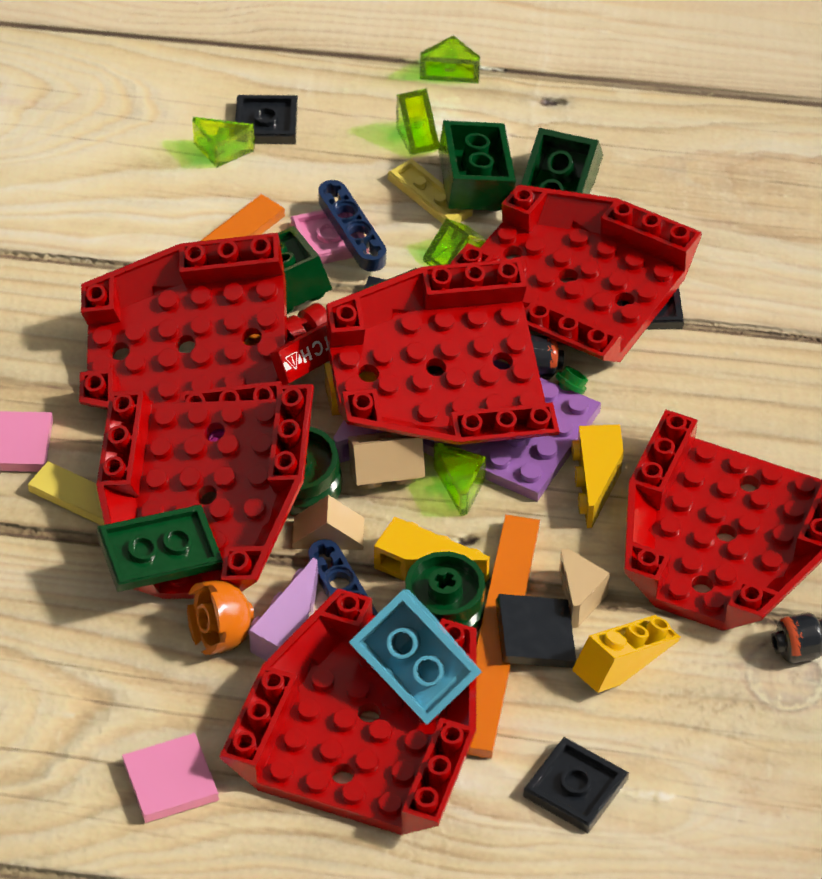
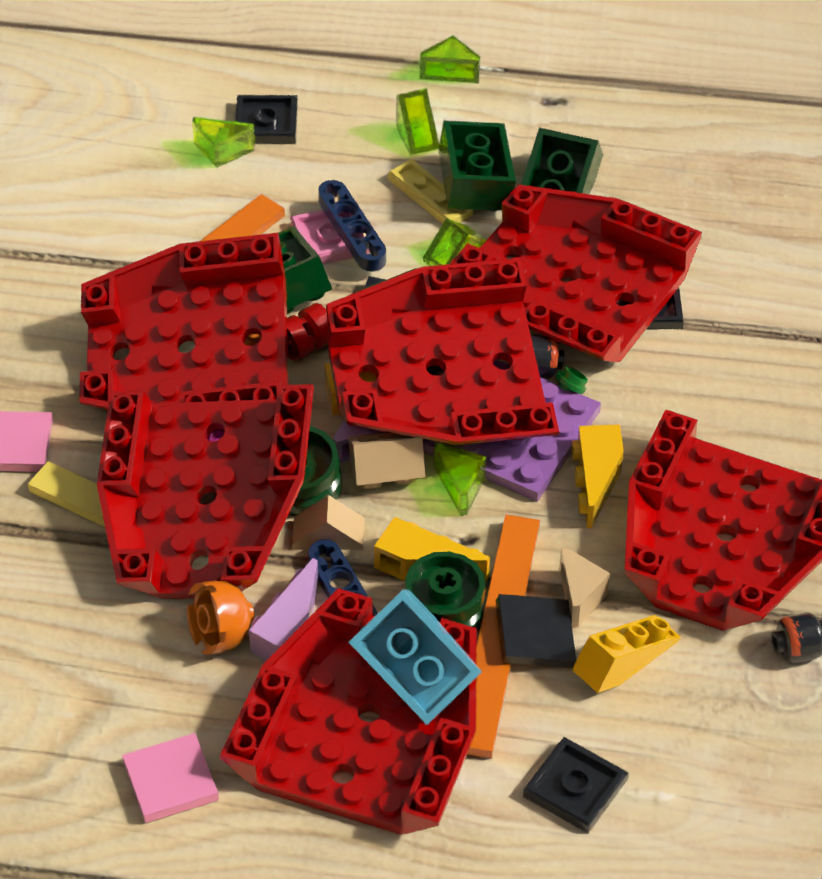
dark green tile [96,504,223,592] -> none
red tile [270,321,330,384] -> none

